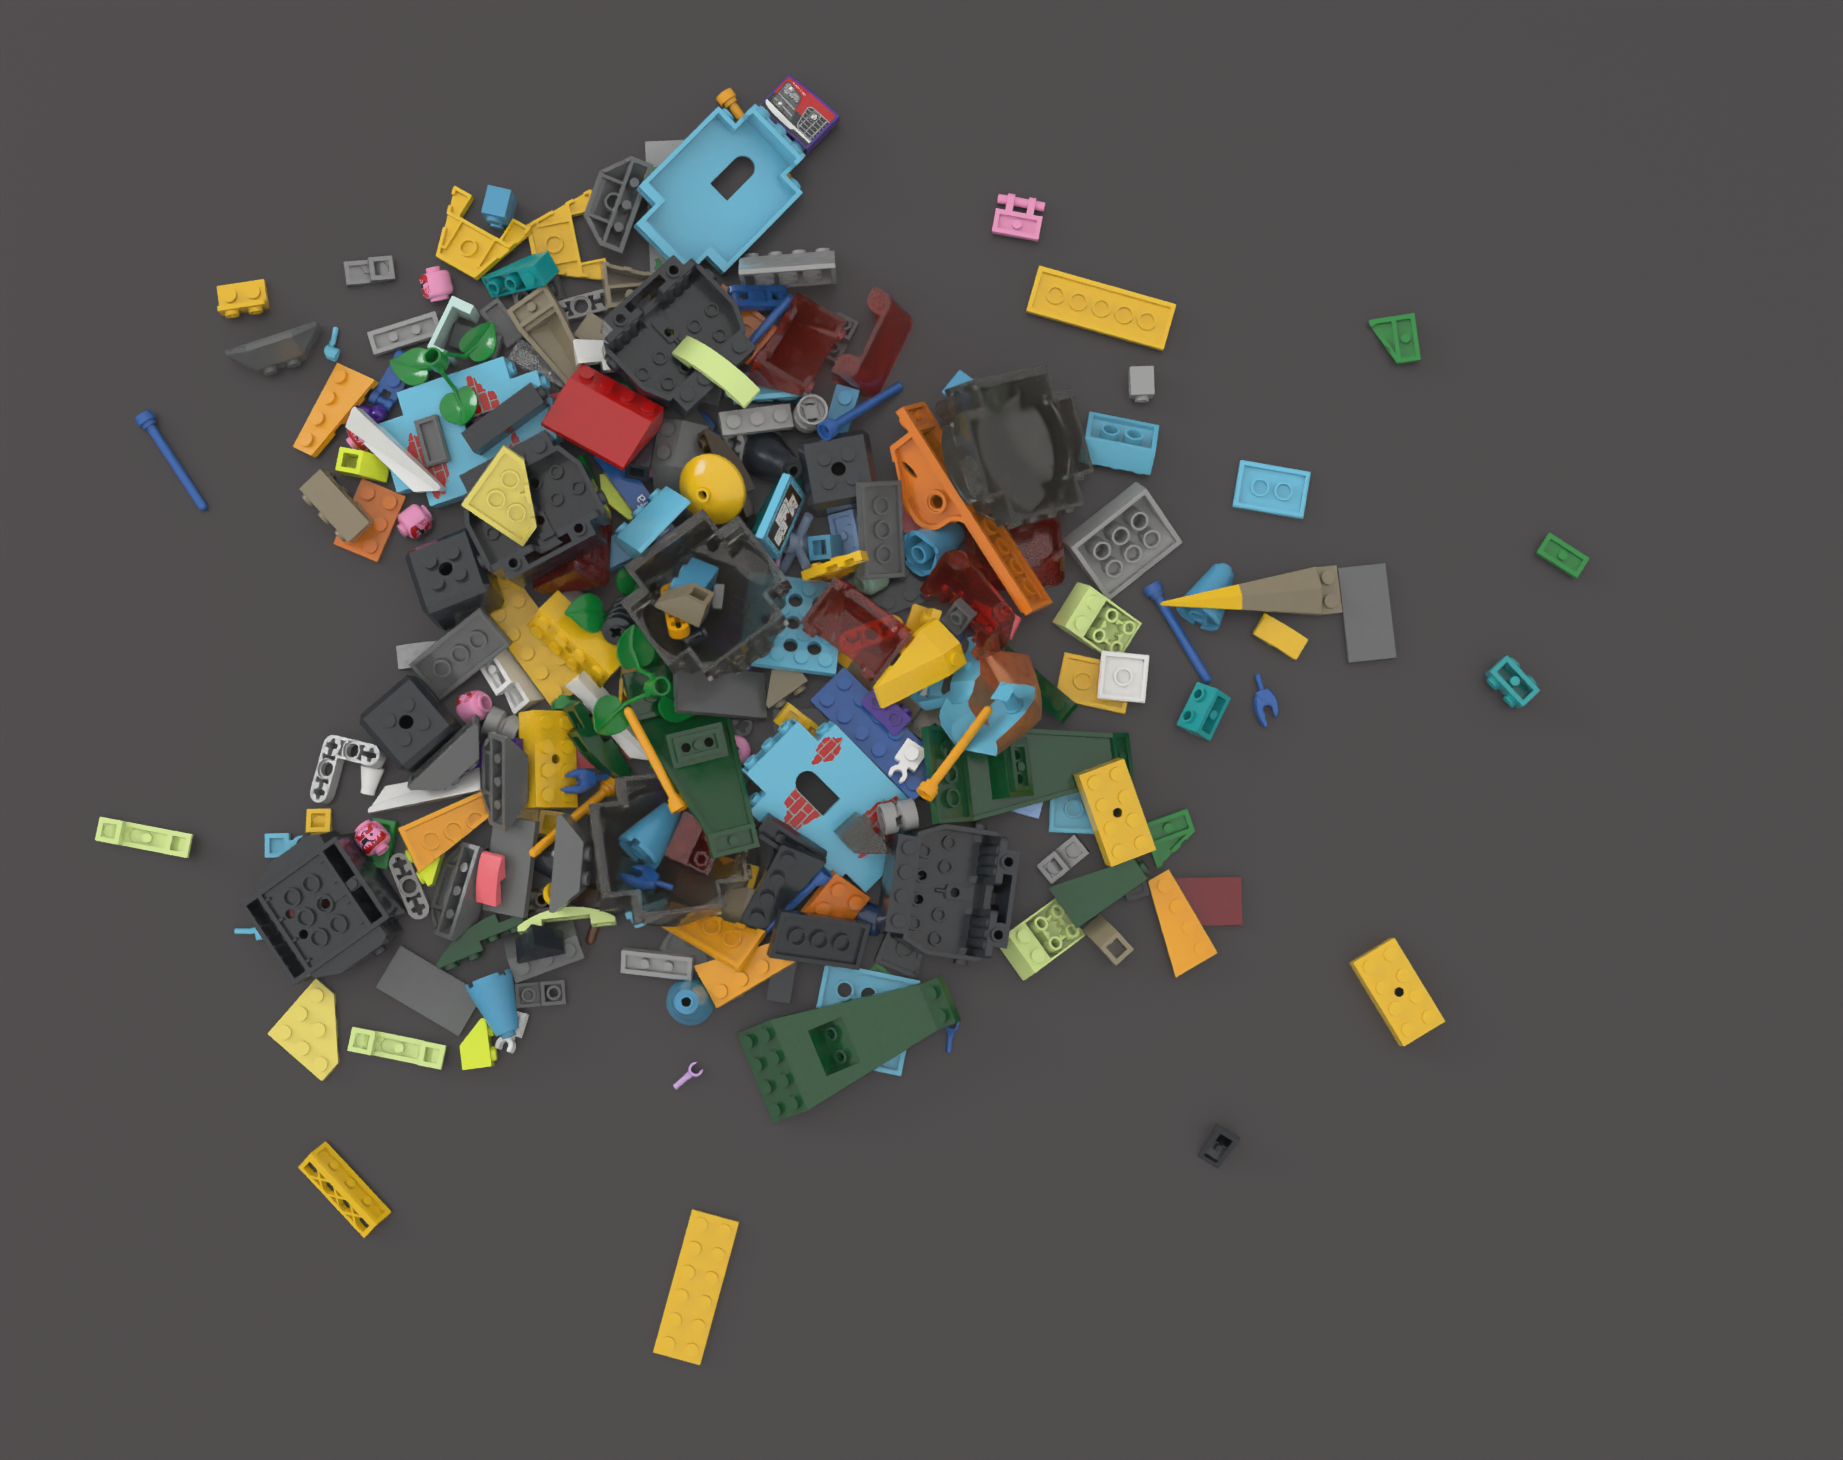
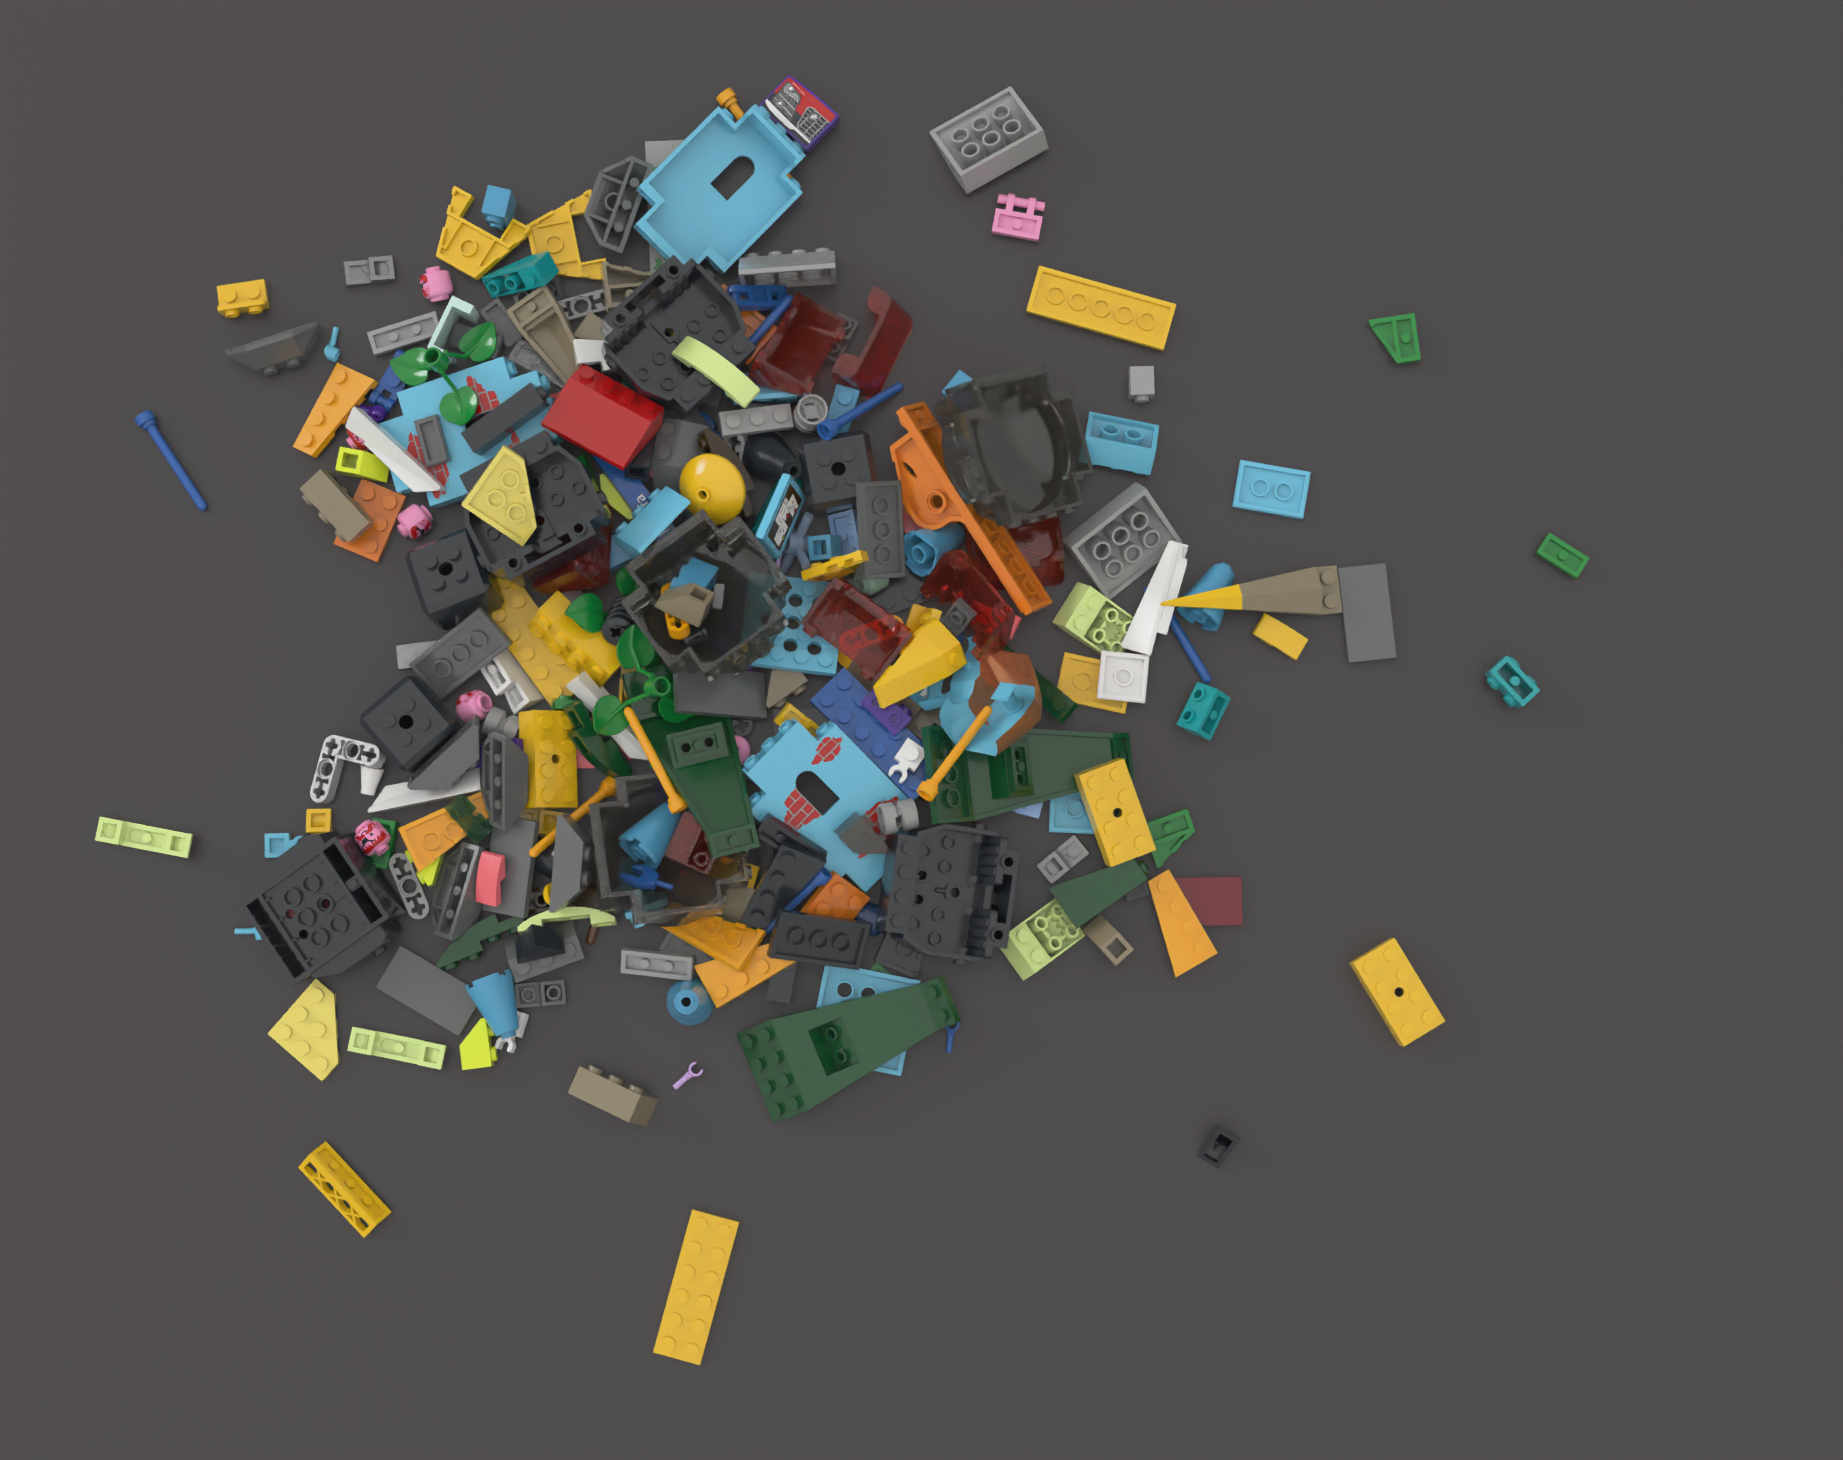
blue hand [561,768,609,794] -> none
blue hand [1254,674,1279,727] -> none
none -> clear green hinge [445,794,493,845]
none -> dark tan wedge [568,1065,658,1126]
none -> light grey slope [929,86,1049,194]
none -> white wedge [1121,541,1188,655]

